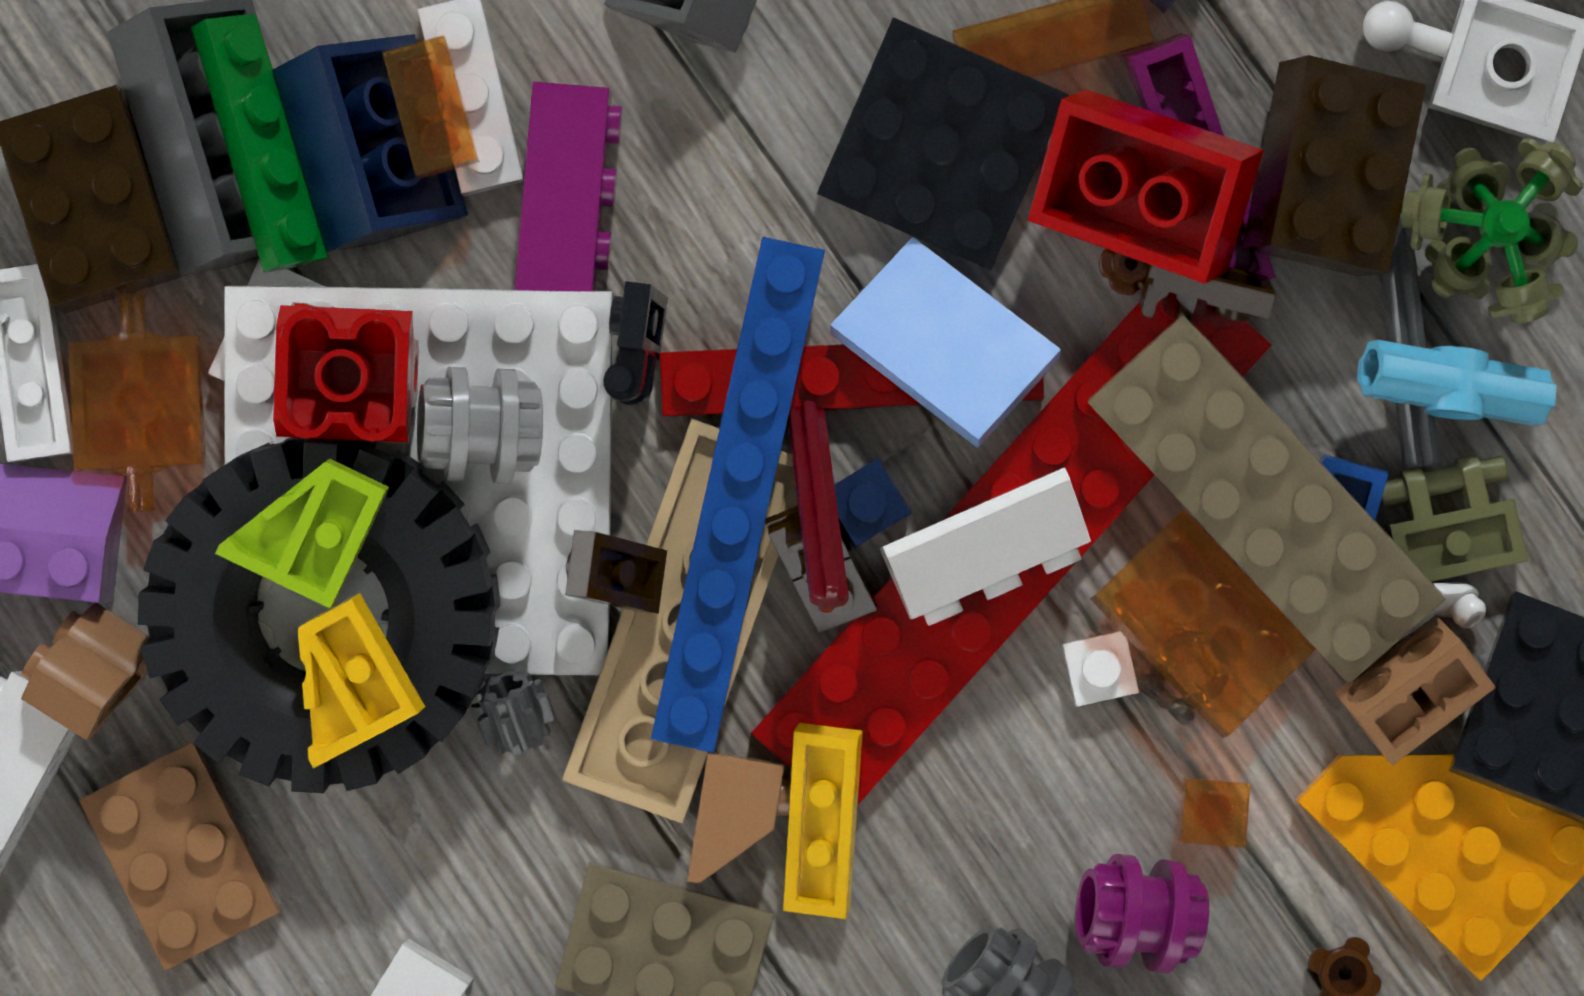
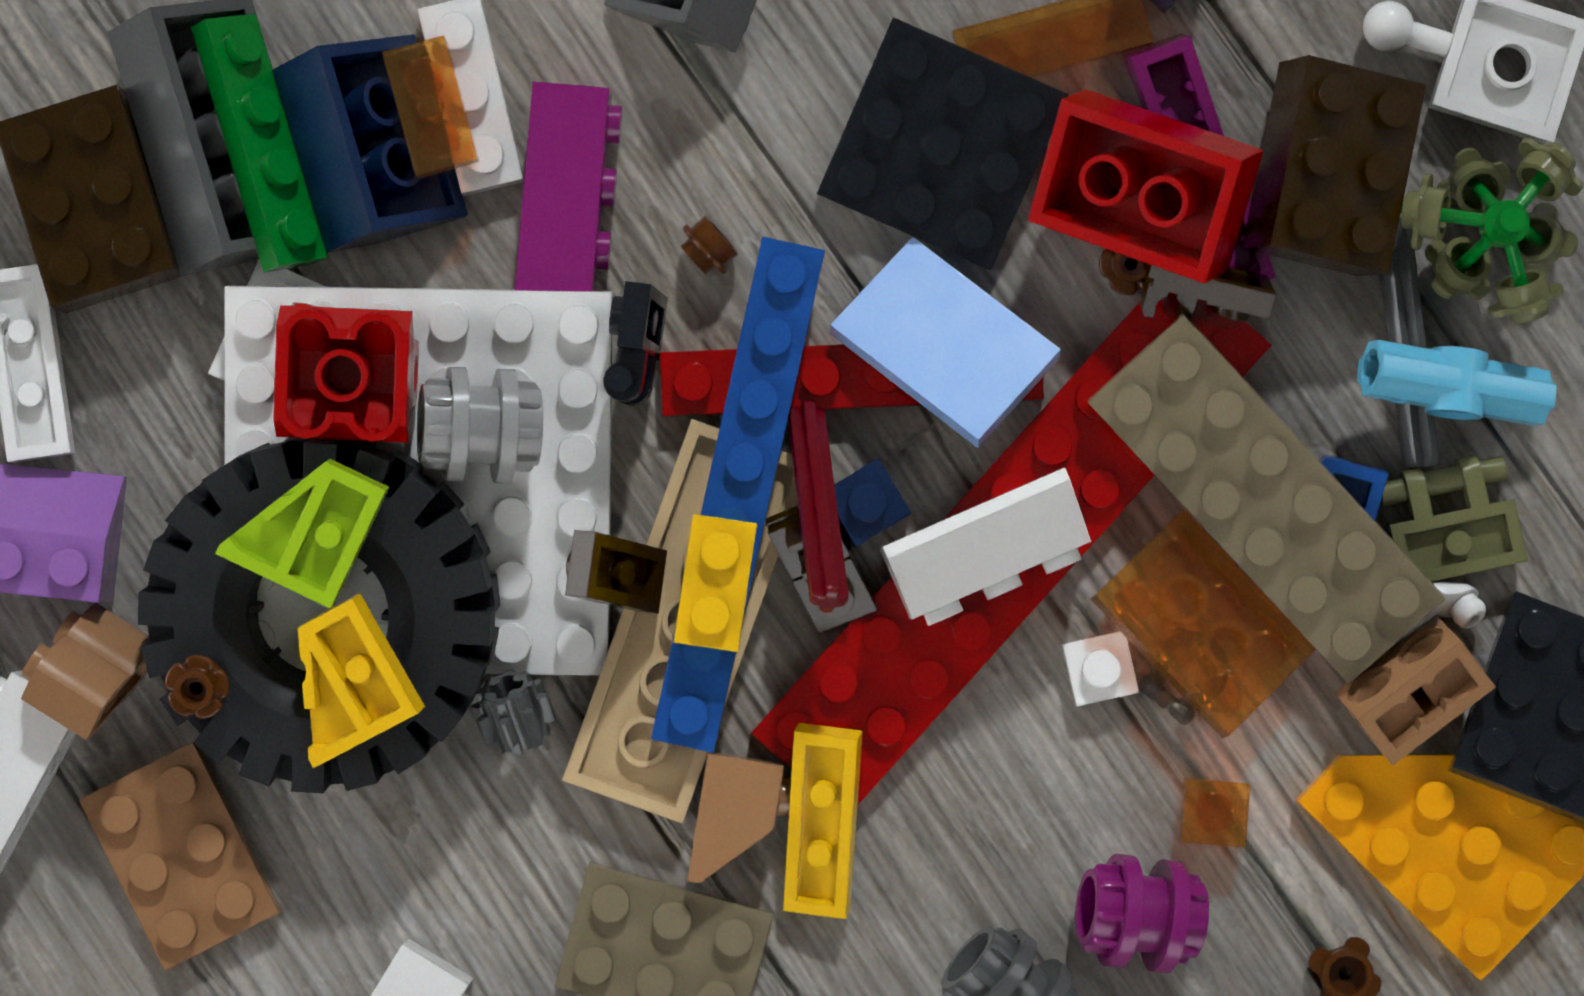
clear orange plate [68,294,206,512] -> none
none -> reddish brown plate [165,655,230,719]
none -> yellow plate [673,514,757,652]
none -> reddish brown plate [681,216,739,274]

